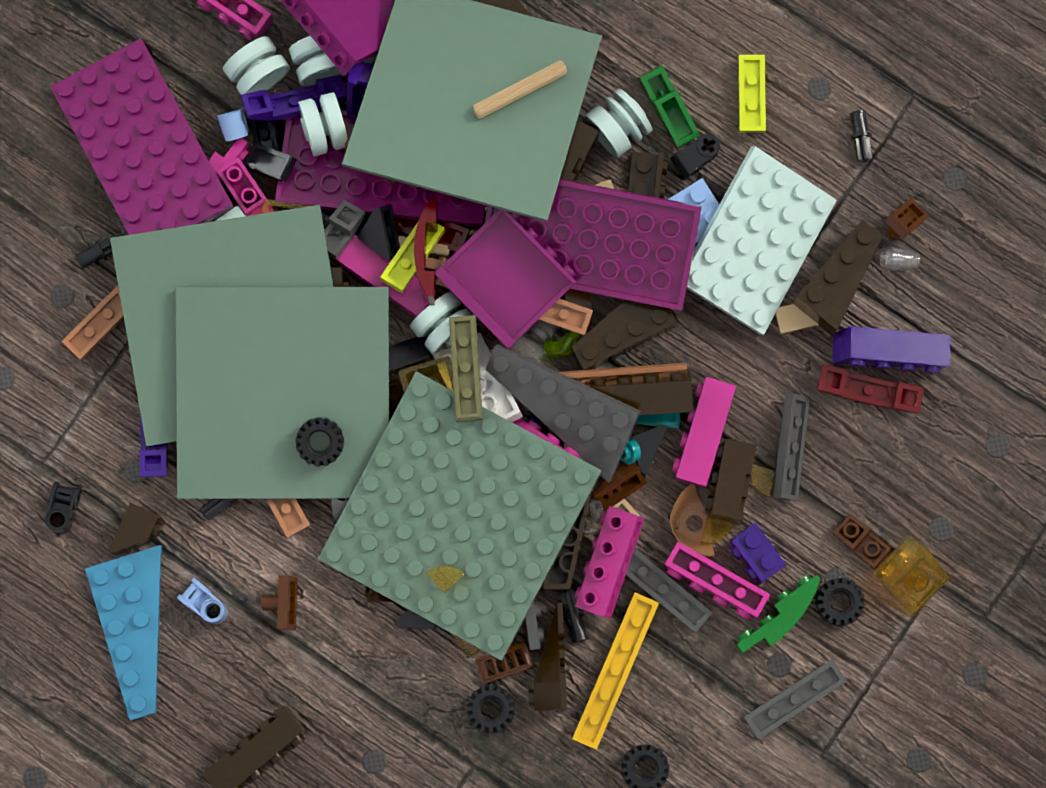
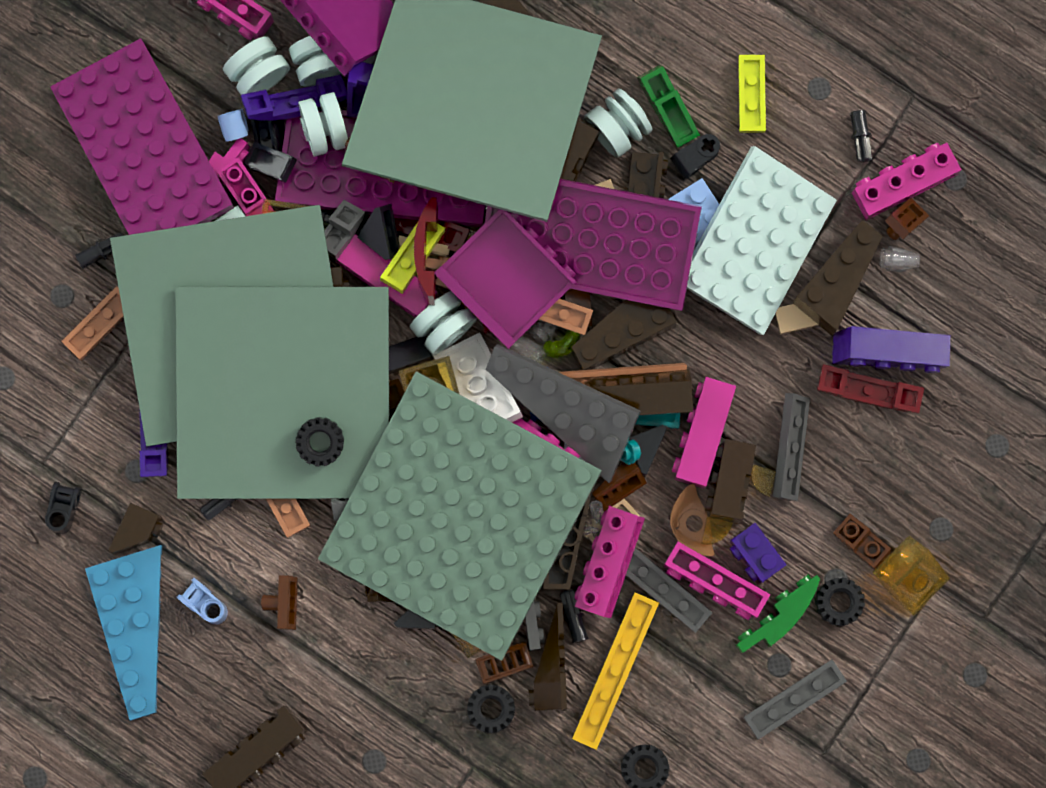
clear yellow tile [427,566,465,593] -> none
olive tile [449,315,483,422] -> none
tan axle [473,61,567,119] -> none
none -> dark pink brick [852,143,961,220]

